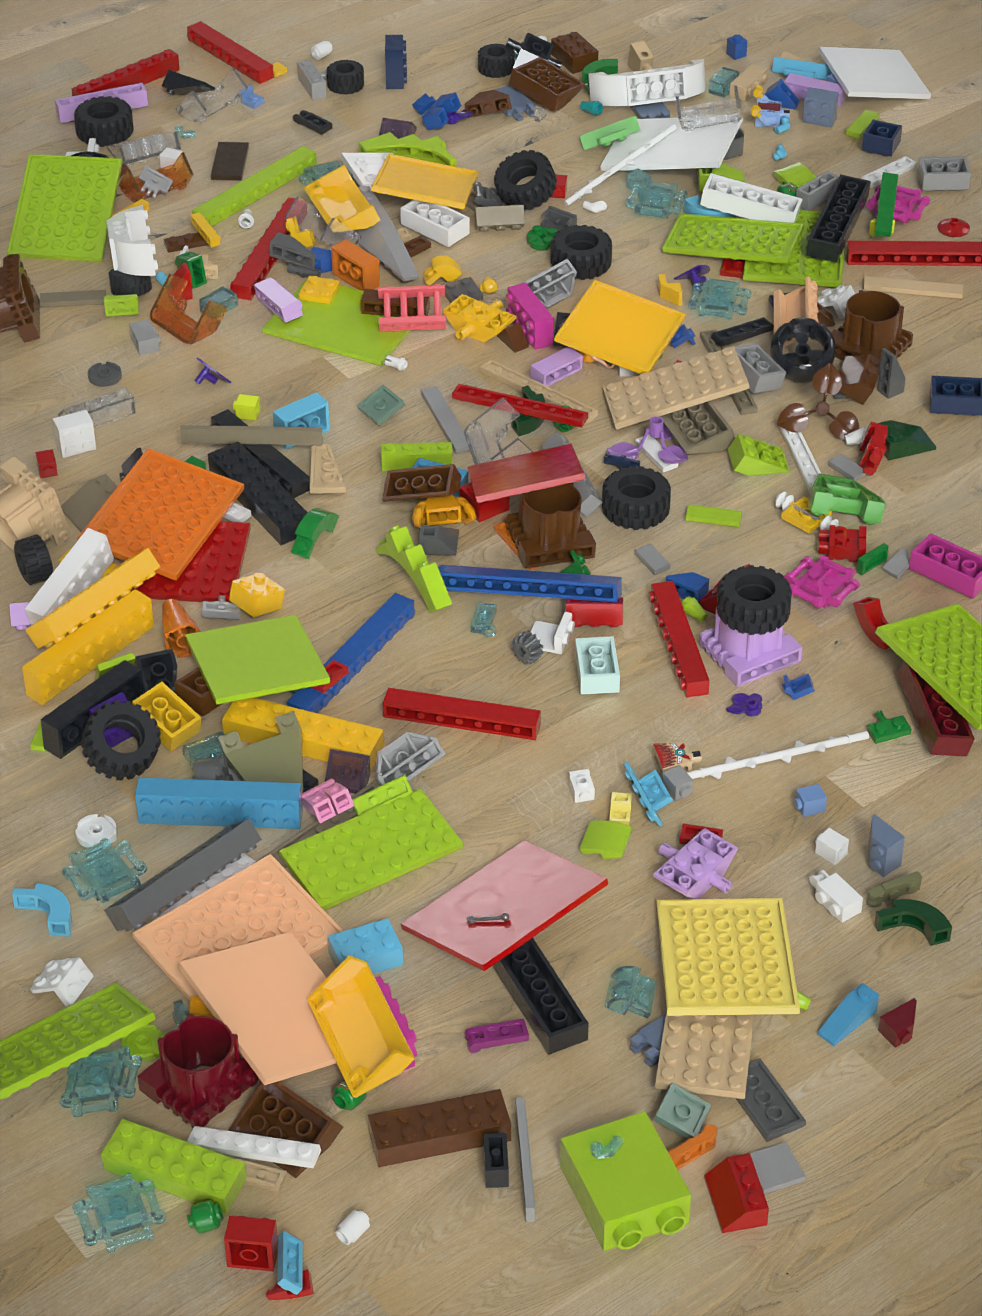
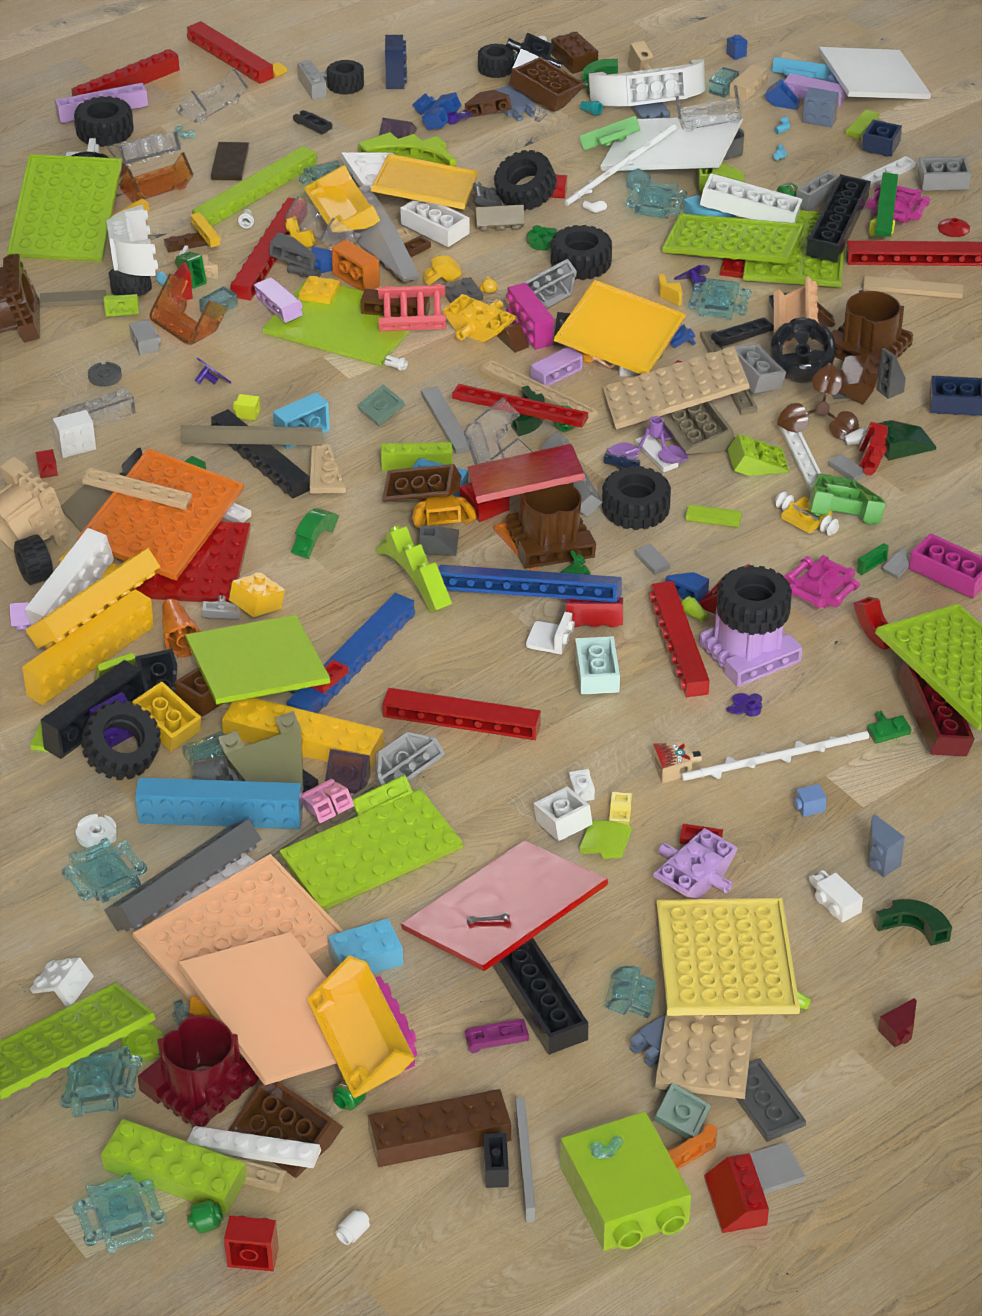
medium azure arch [12,883,73,937] -> none
light grey hinge [138,165,173,199] -> none
white brick [159,147,185,172] -> none
black wedge [162,70,215,95] -> none
black brick [208,442,308,545] -> none
medium blue bracket [240,85,264,109] -> none
red slope [266,1269,314,1300] -> none
medium azure plate [277,1231,303,1295] -> none
white brick [311,41,333,60] -> none
clear light blue hinge [471,602,497,637] -> none
dark grey gear [511,631,544,664] -> none
dark grey hinge [541,206,577,232] -> none
medium azure bracket [624,761,673,826] -> none
light grey brick [663,765,693,801] -> none
torso [751,85,790,127] -> none
lime slope [773,163,816,188] -> none
blue bracket [782,673,815,700] -> none
white brick [815,828,849,865] -> none
white bracket [817,285,855,319] -> none
dark azure slope [817,983,879,1046] -> none
red hips [818,525,867,563] -> none
olive hinge [867,871,922,908] -> none
none -> tan tile [83,467,192,510]
none -> white brick [533,786,592,841]

